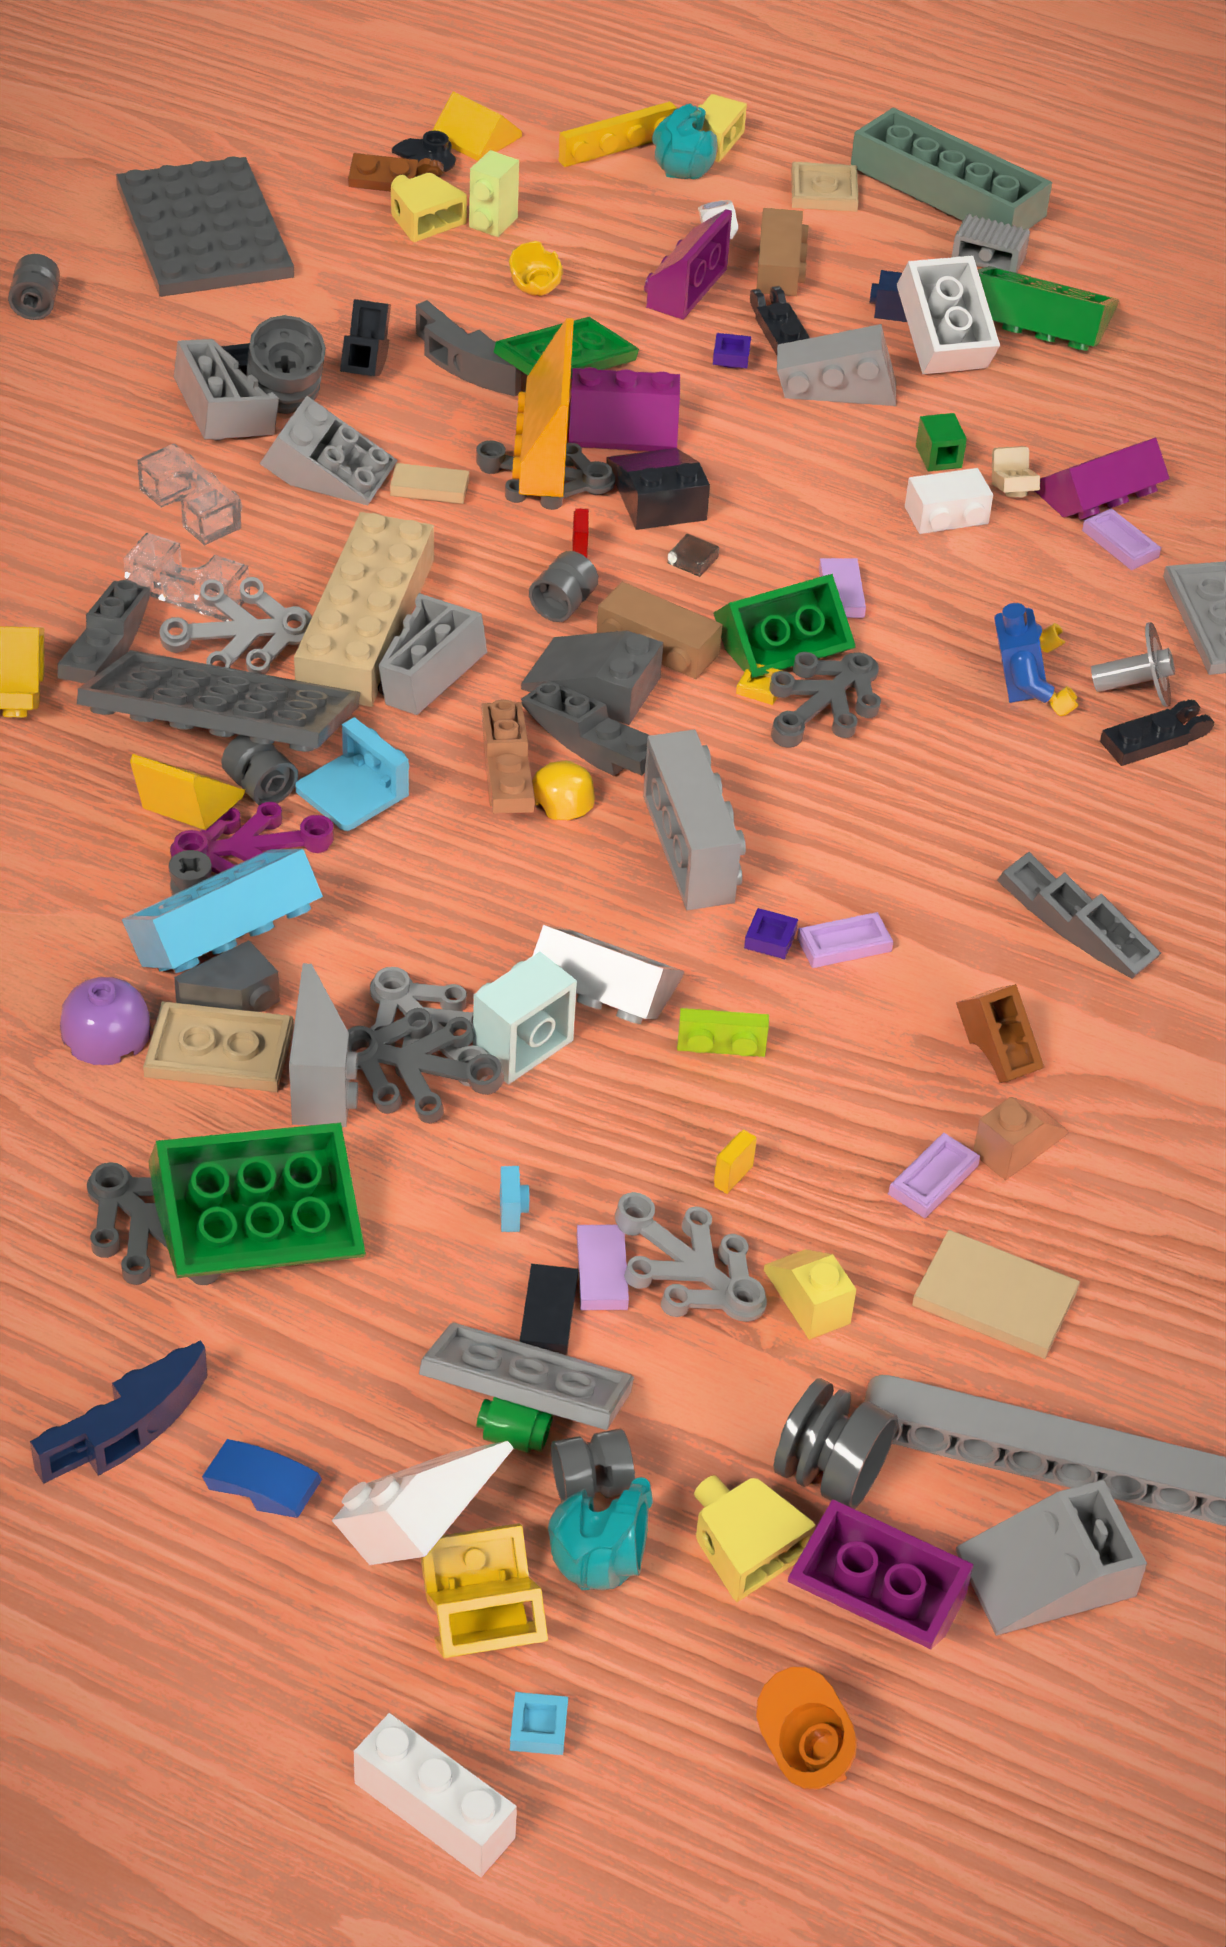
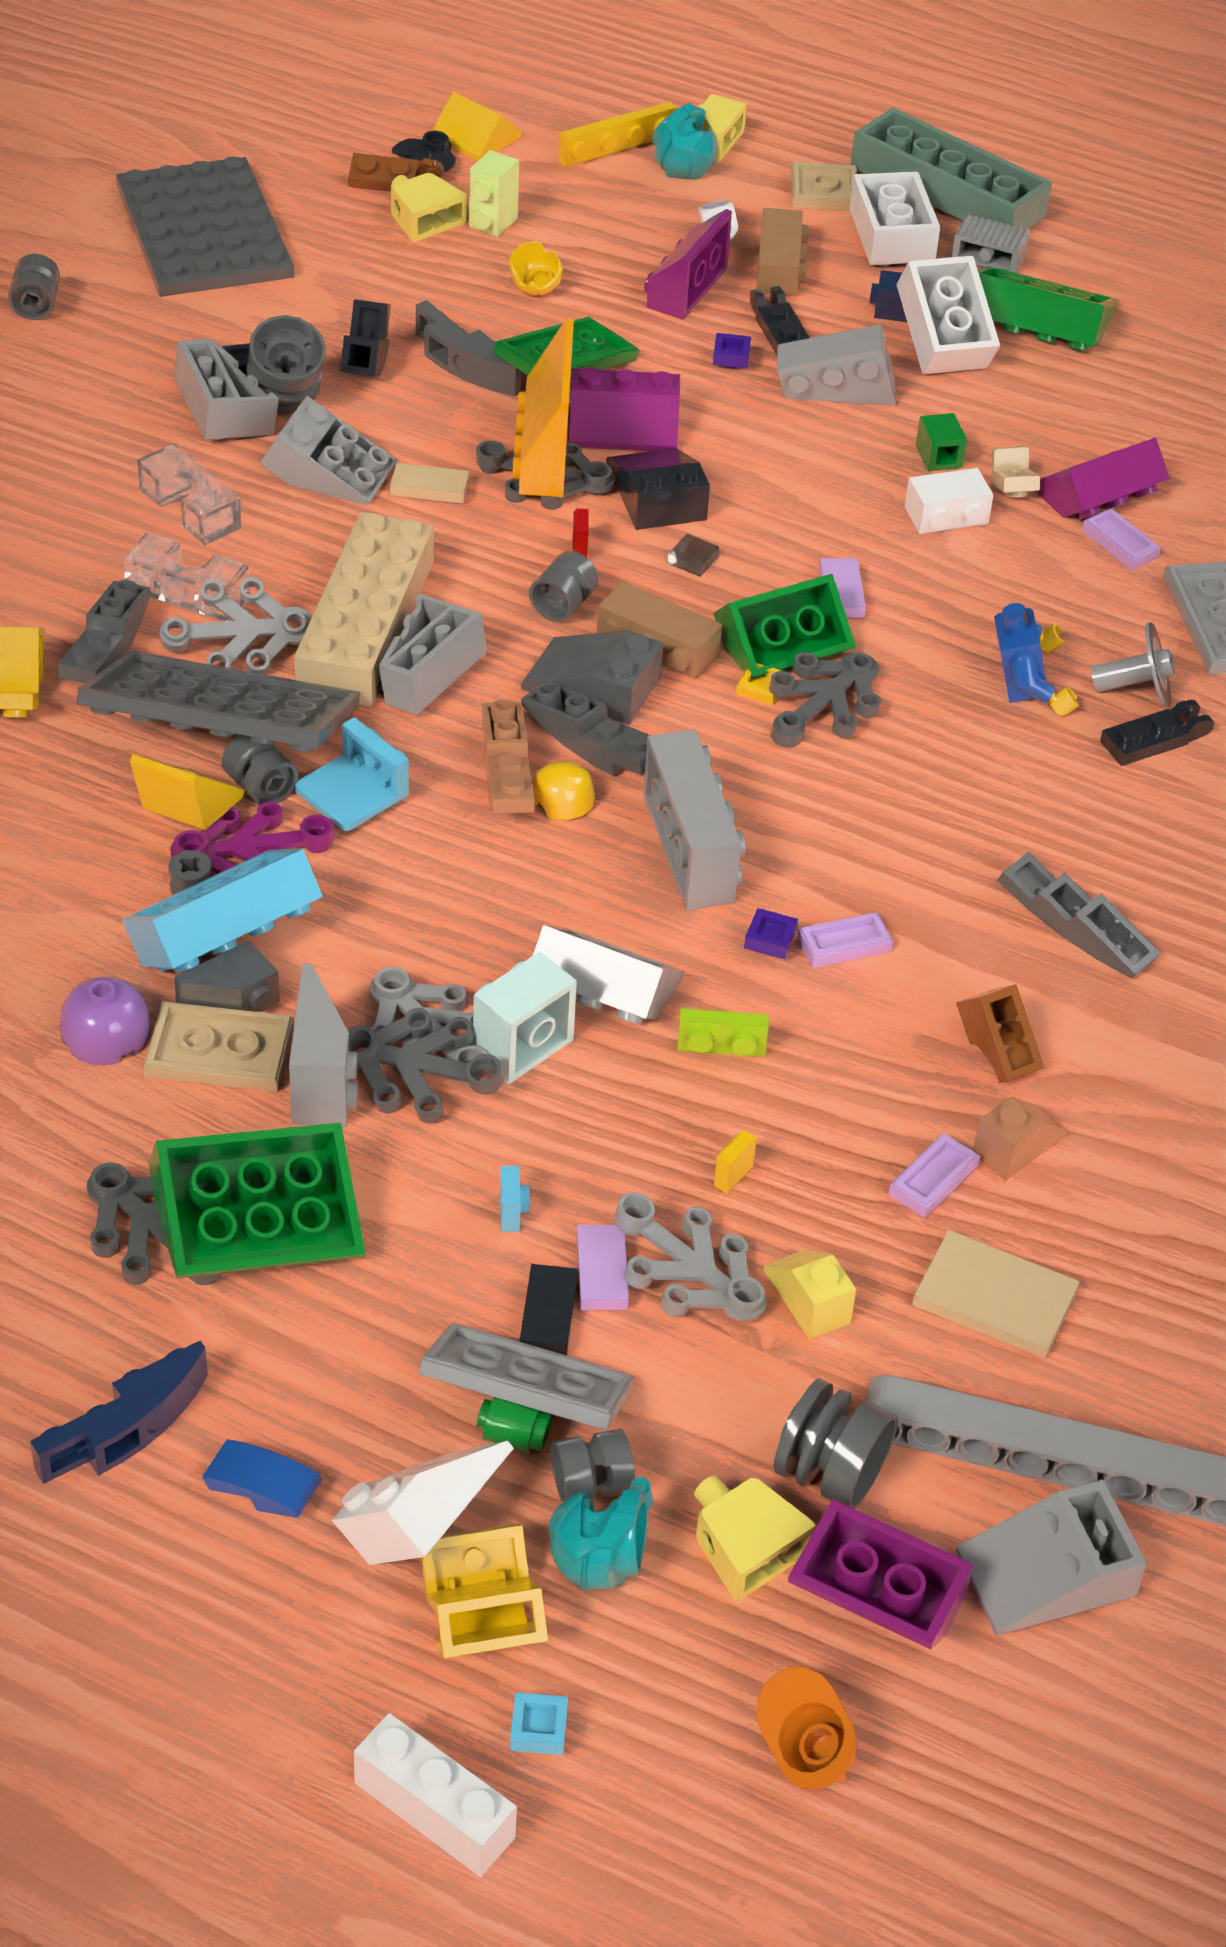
none -> white brick [849,172,940,266]

